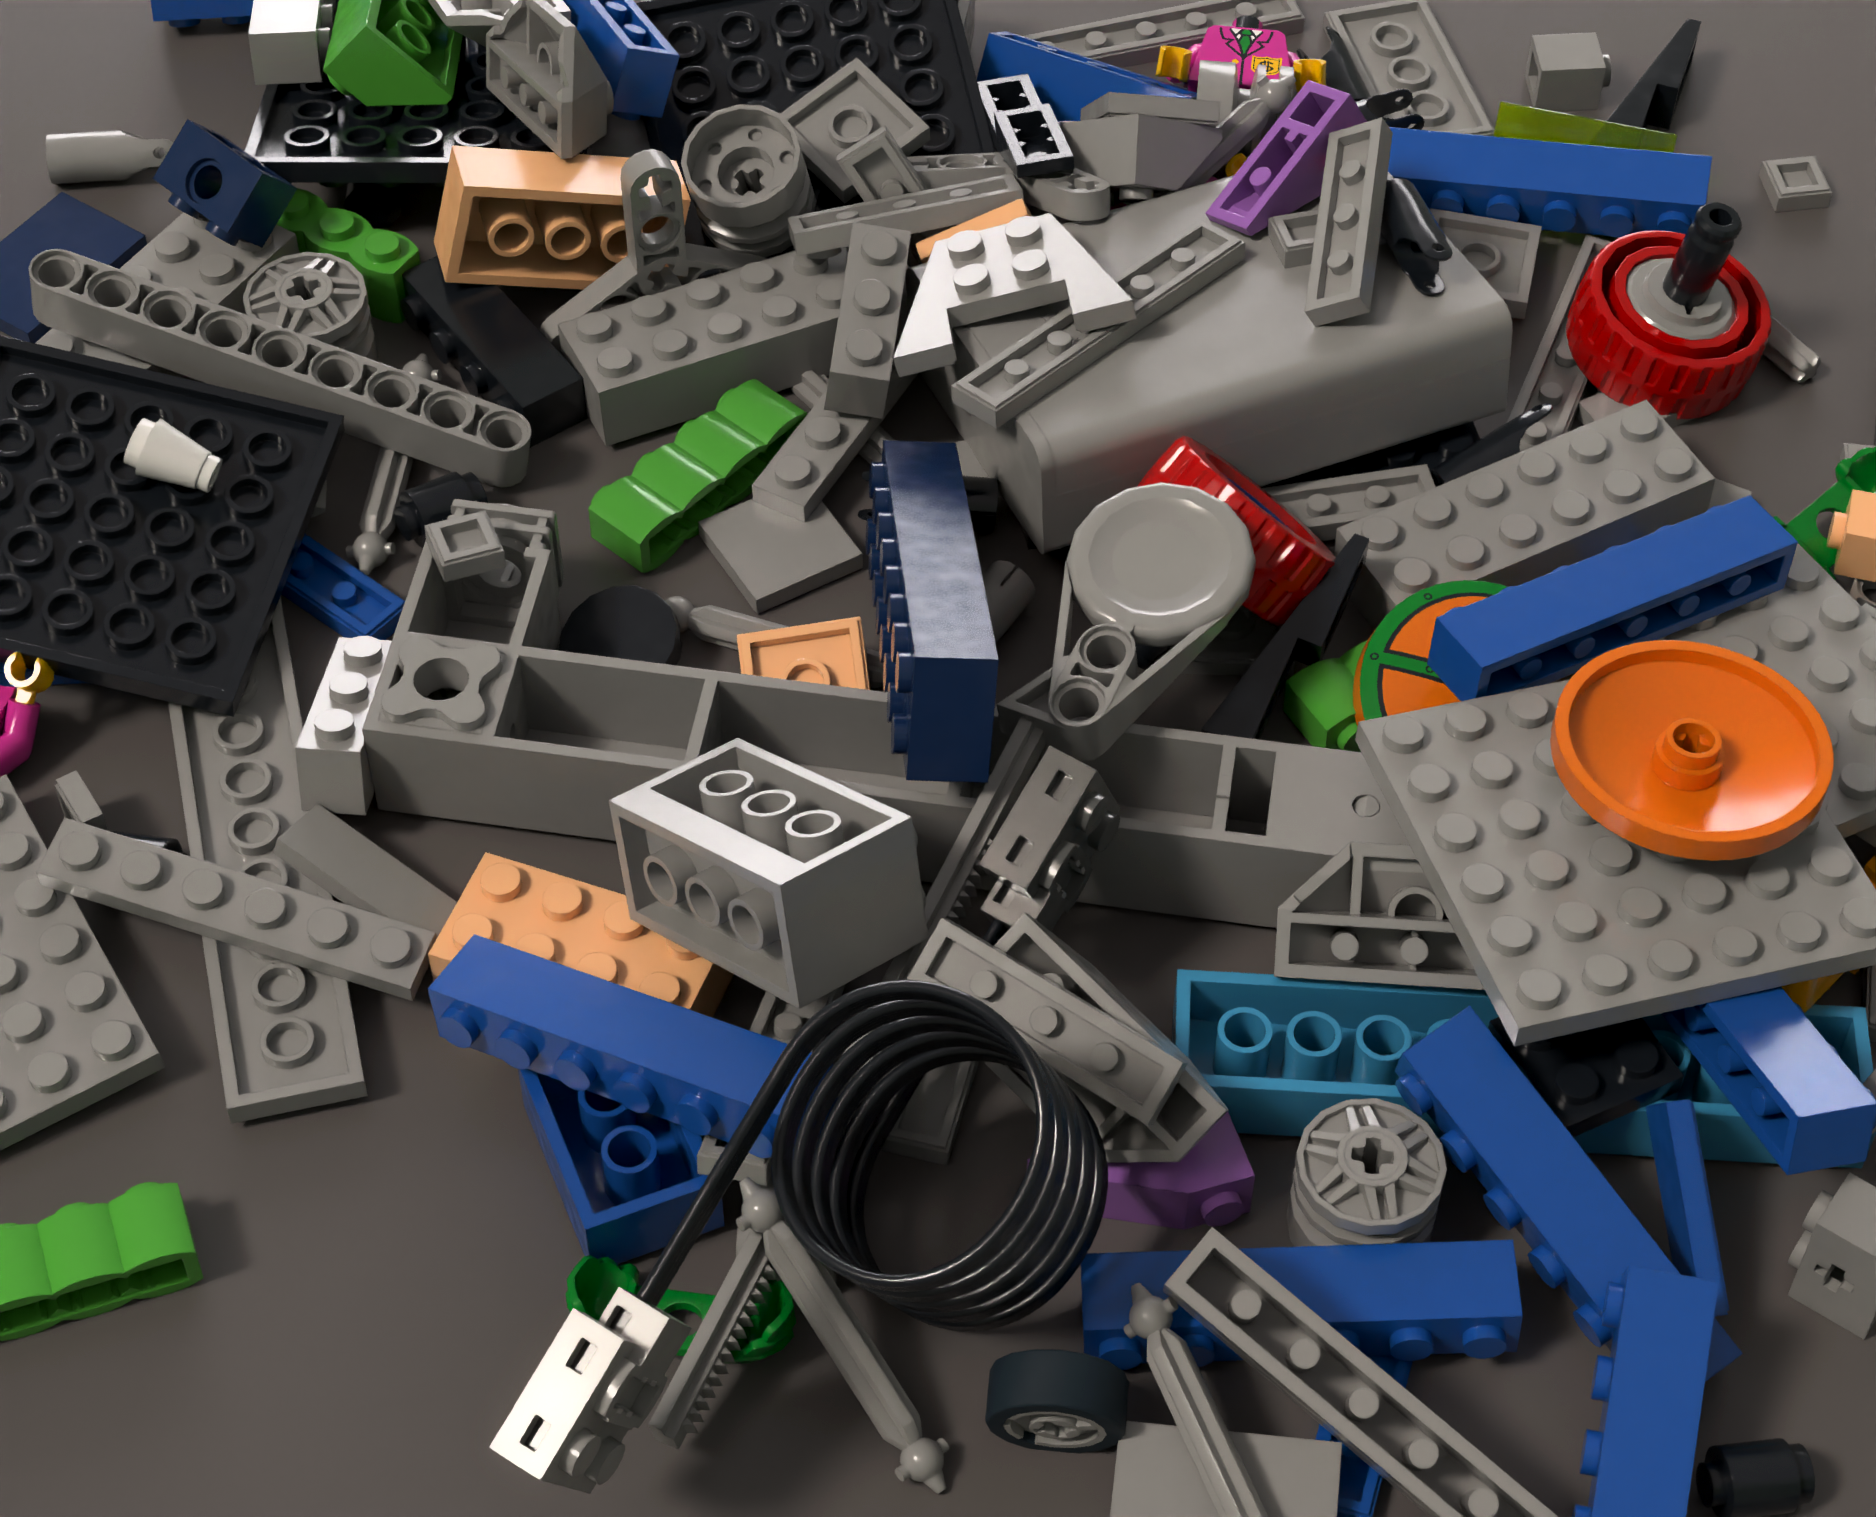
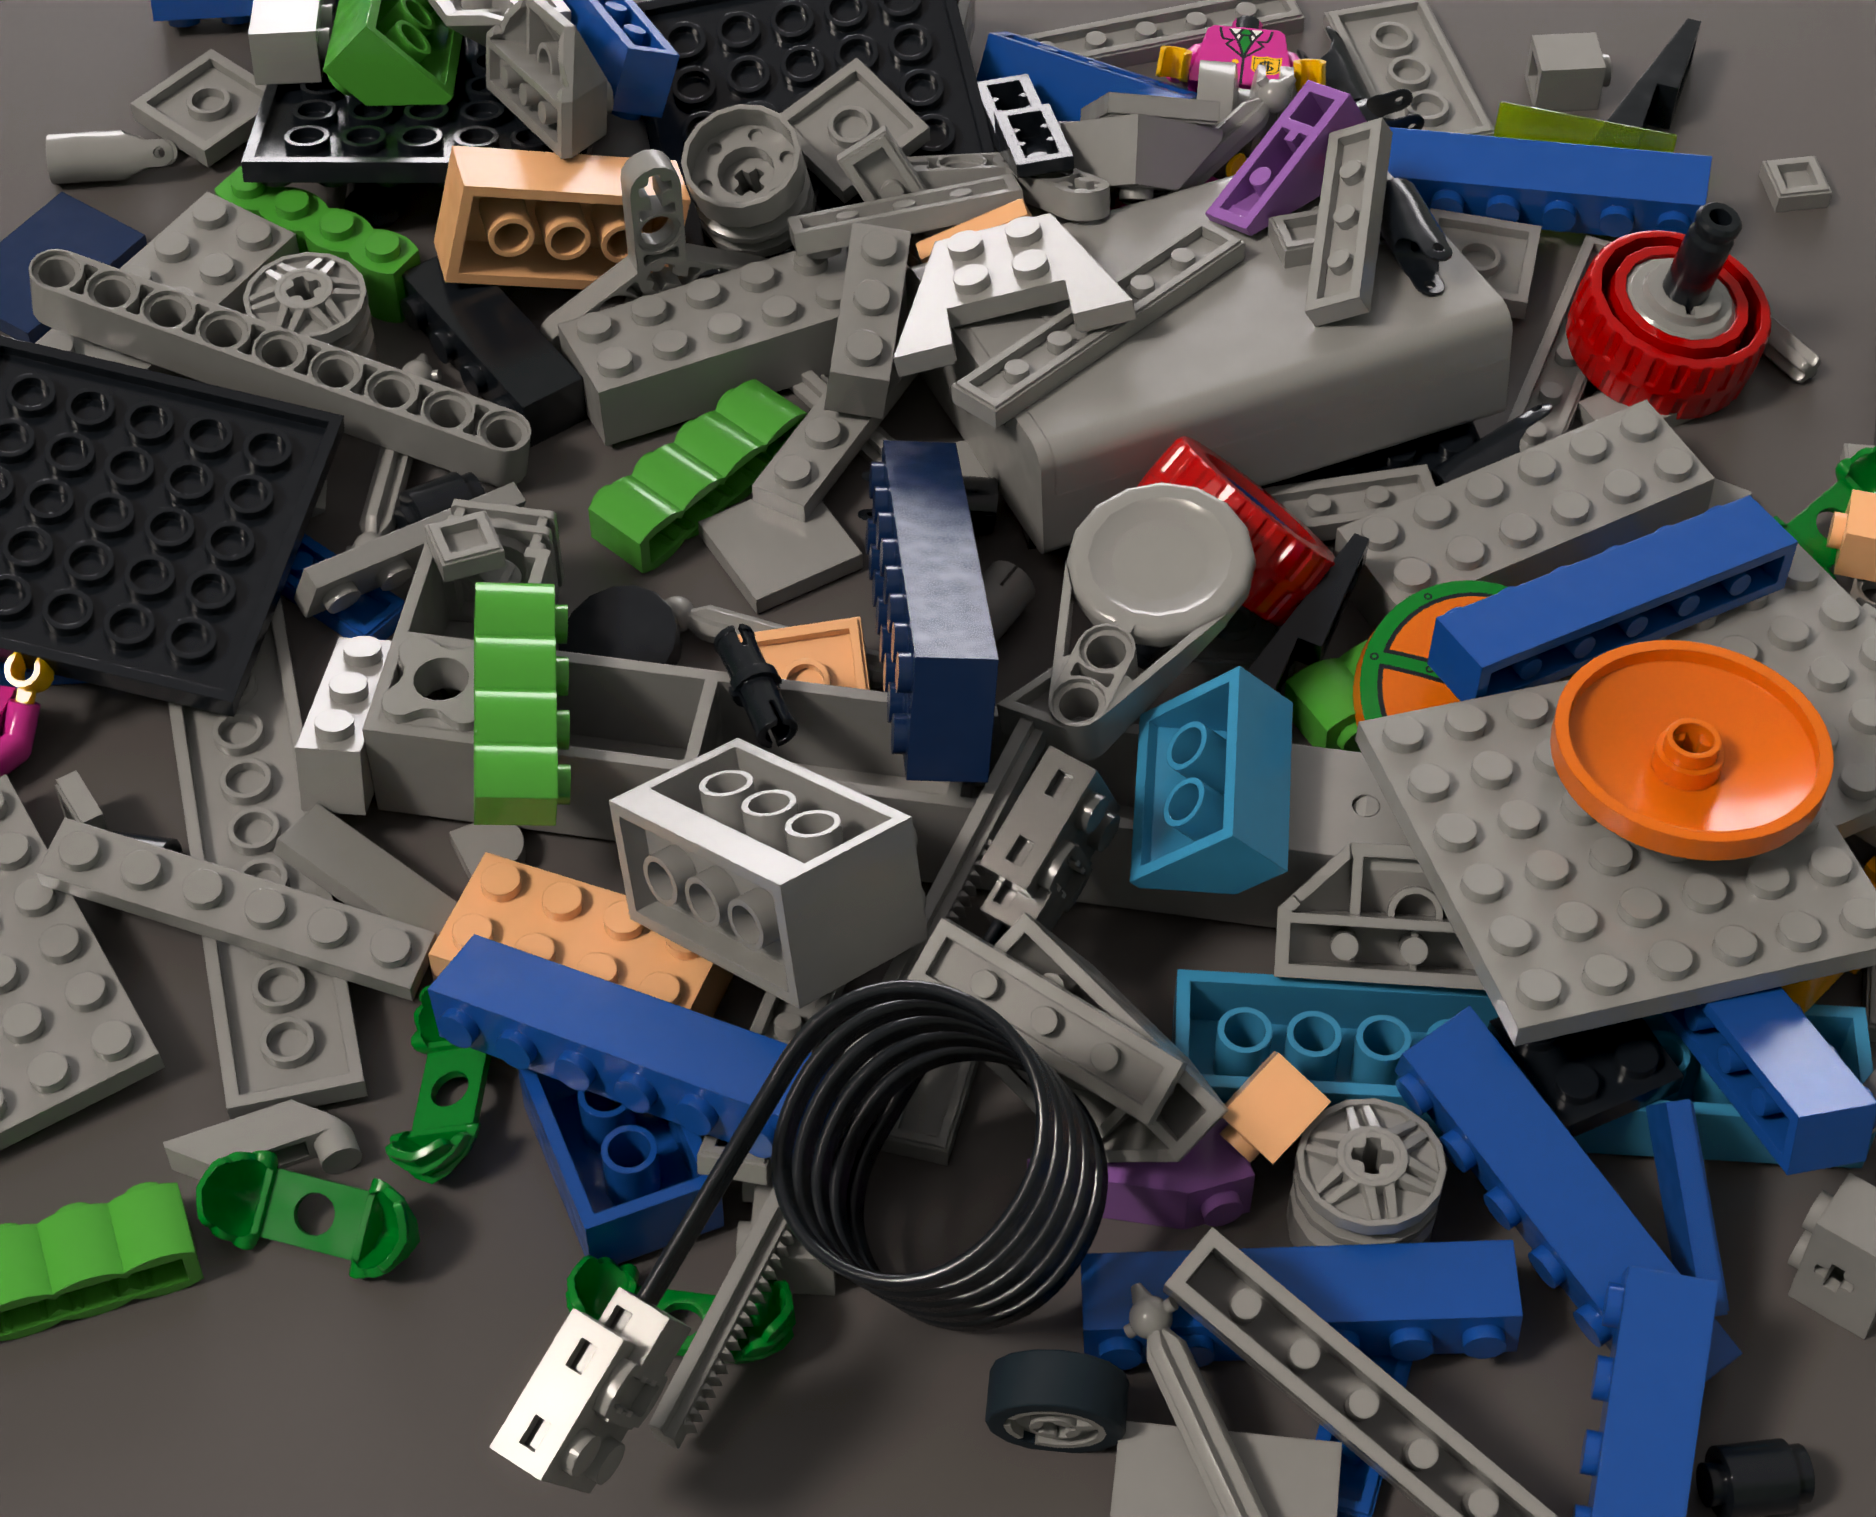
white cone [124,418,223,493] -> none
dark blue brick [153,119,297,248] -> none
light grey wheel [736,1177,949,1494] -> none
none -> light grey plate [130,49,267,167]
none -> light grey piece [163,1099,362,1180]
none -> green piece [196,1150,420,1279]
none -> light grey plate [293,482,526,618]
none -> green piece [385,984,491,1184]
none -> light grey tile [449,823,526,880]
none -> bright green brick [474,582,571,826]
none -> black pin [714,624,798,748]
none -> dark azure slope [1130,666,1293,894]
none -> light nougat brick [1220,1051,1331,1164]

